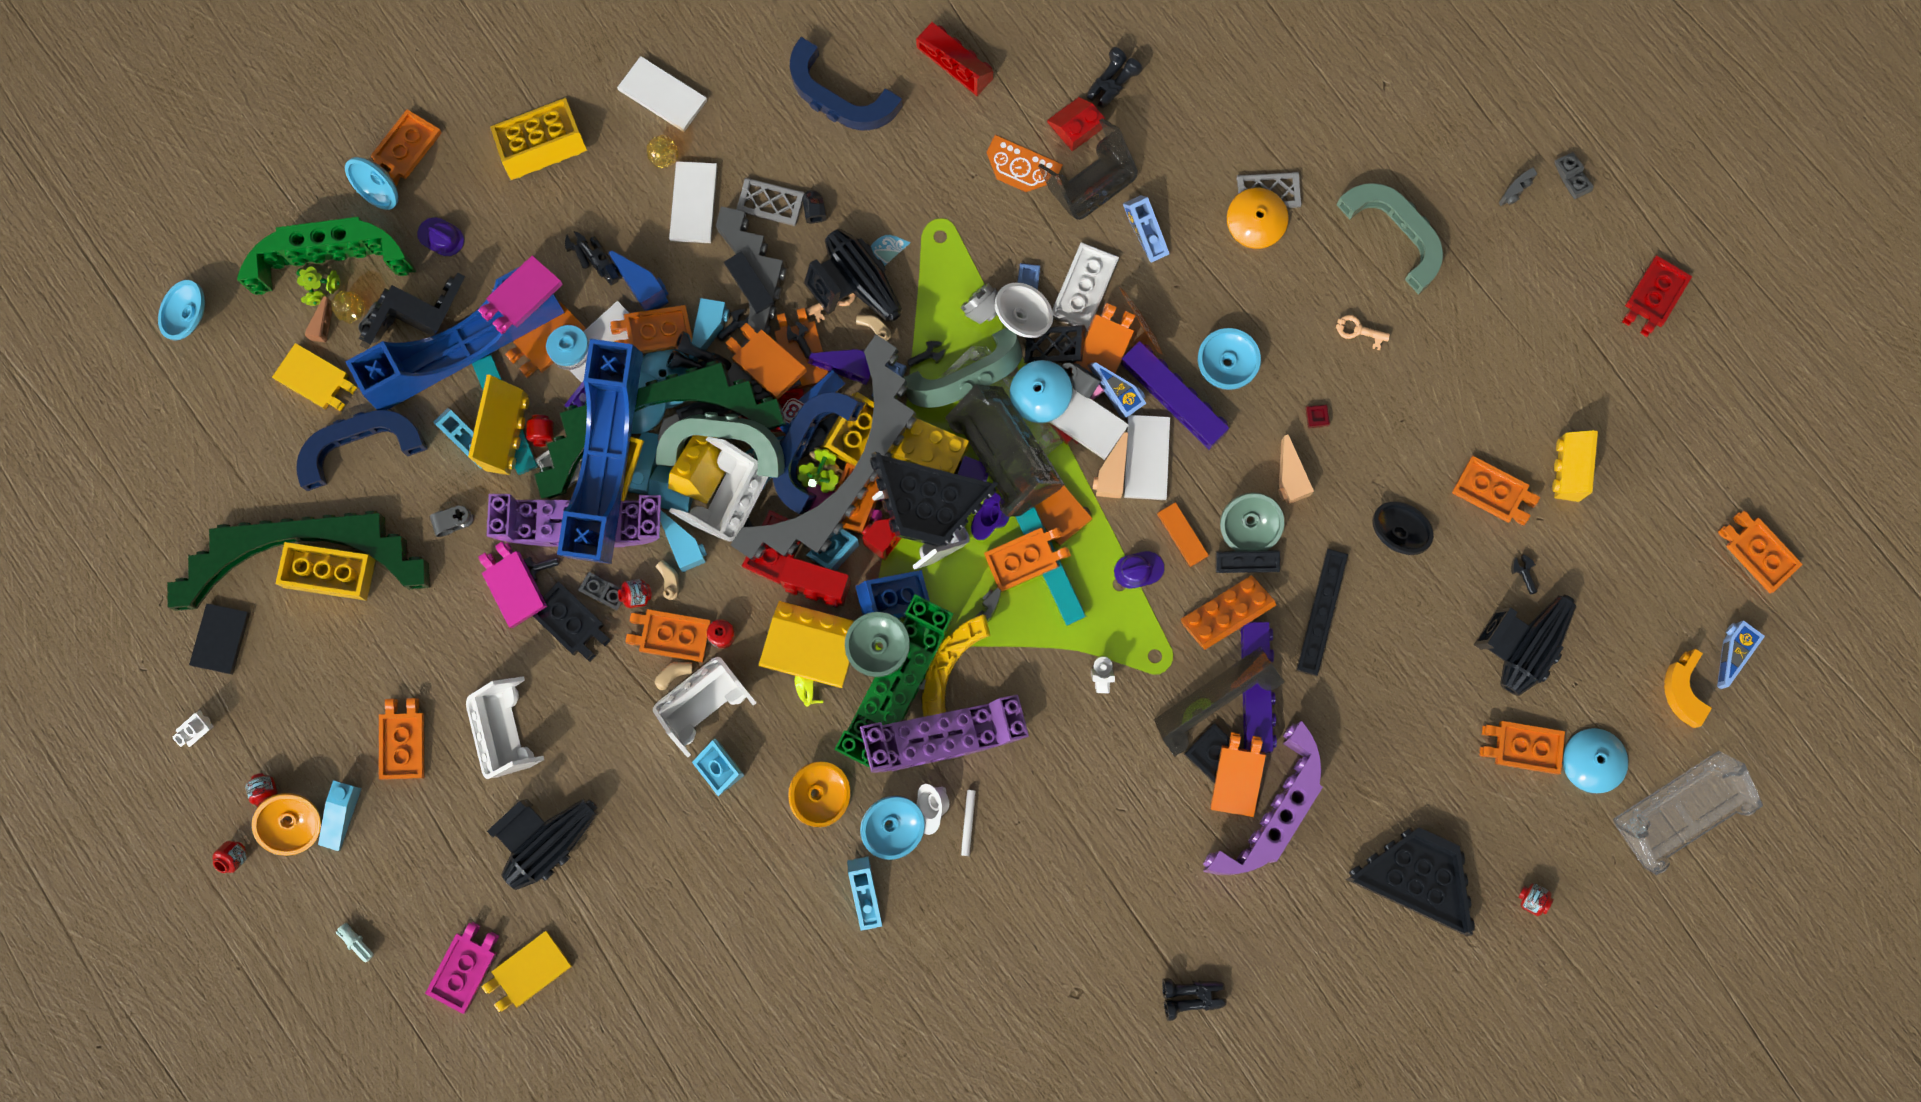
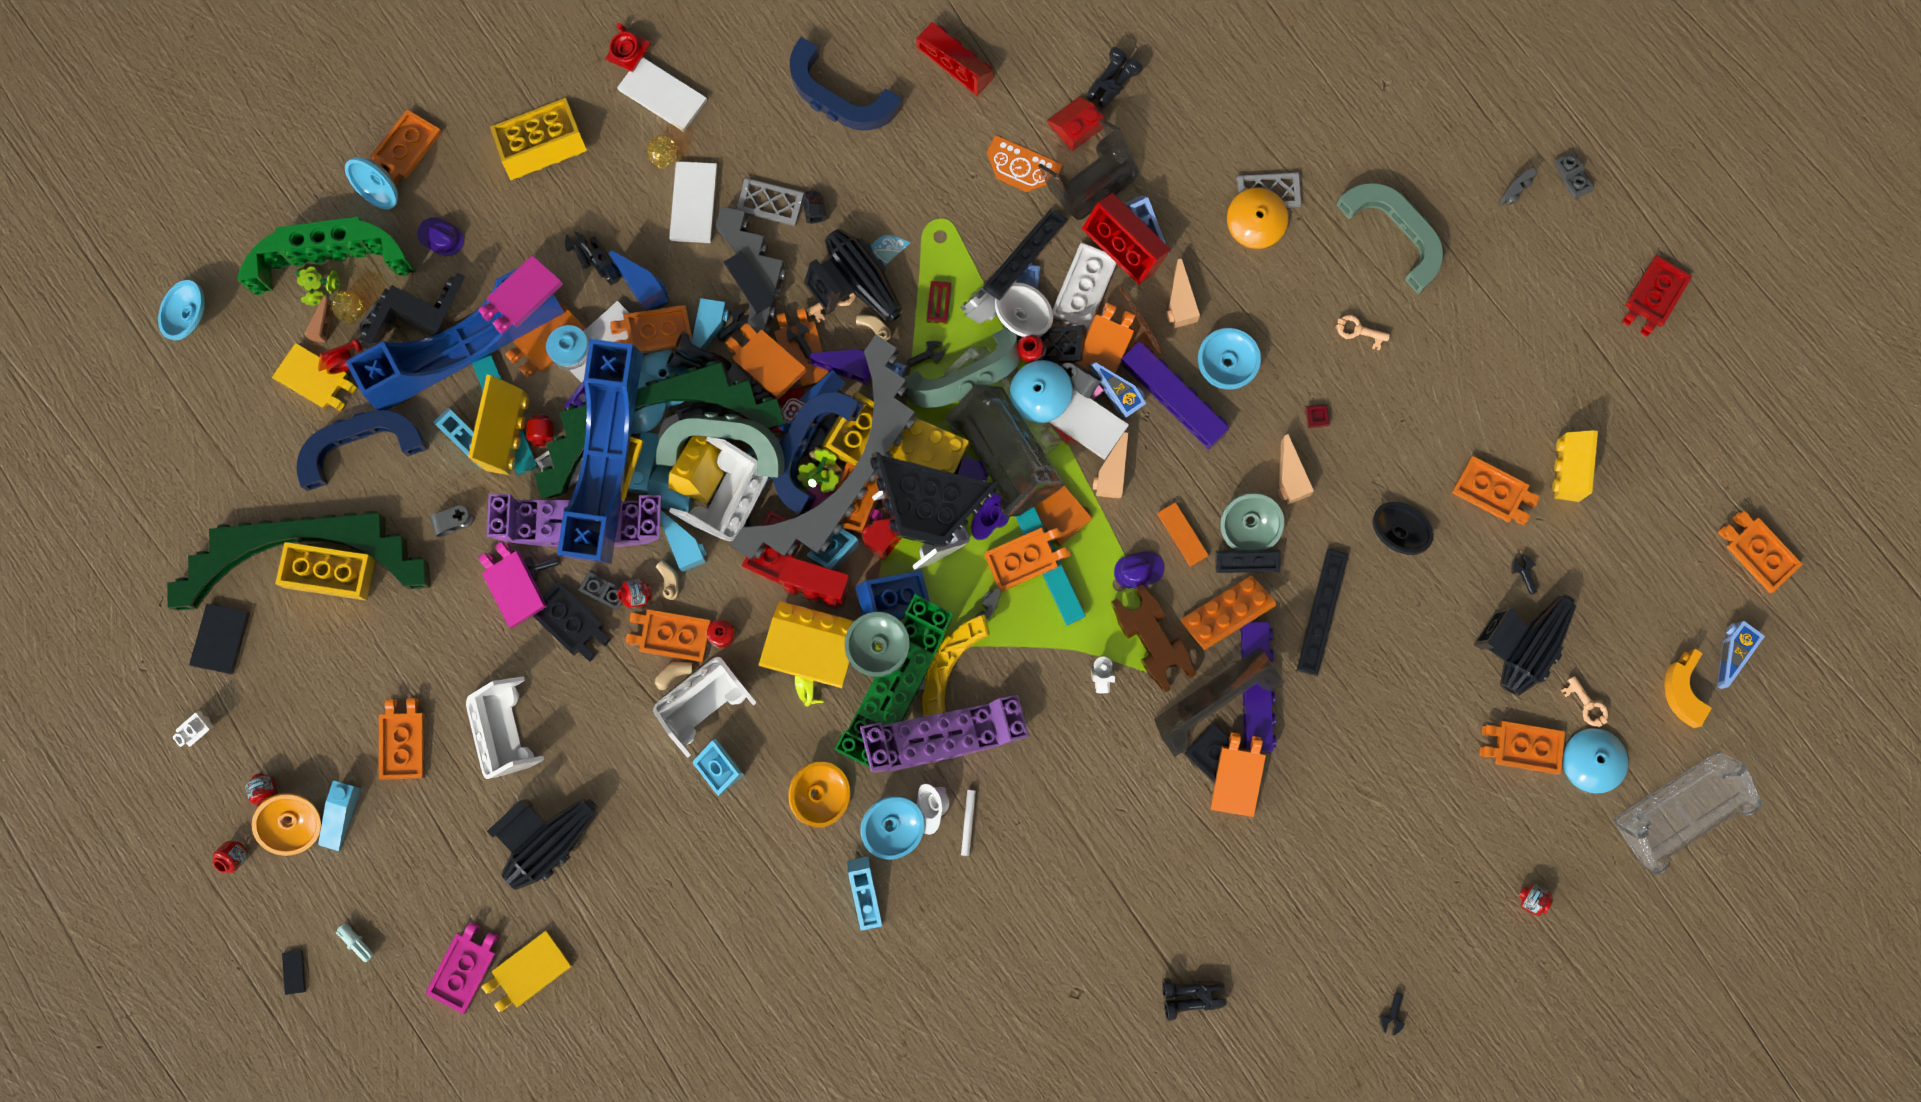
white tile [1124,415,1170,500] -> none
medium lavender slope [1203,721,1323,875] -> none
black piece [1346,827,1475,936] -> none
none -> black piece [282,950,306,995]
none -> red hat [318,339,363,375]
none -> red hat [605,23,651,72]
none -> dark red tile [926,281,951,324]
none -> black tile [983,208,1068,301]
none -> red head [1017,334,1046,364]
none -> red brick [1081,193,1171,285]
none -> reddish brown piece [1111,584,1196,693]
none -> light nougat slope [1166,258,1200,328]
none -> black bar [1379,992,1405,1036]
none -> light nougat piece [1561,676,1608,727]

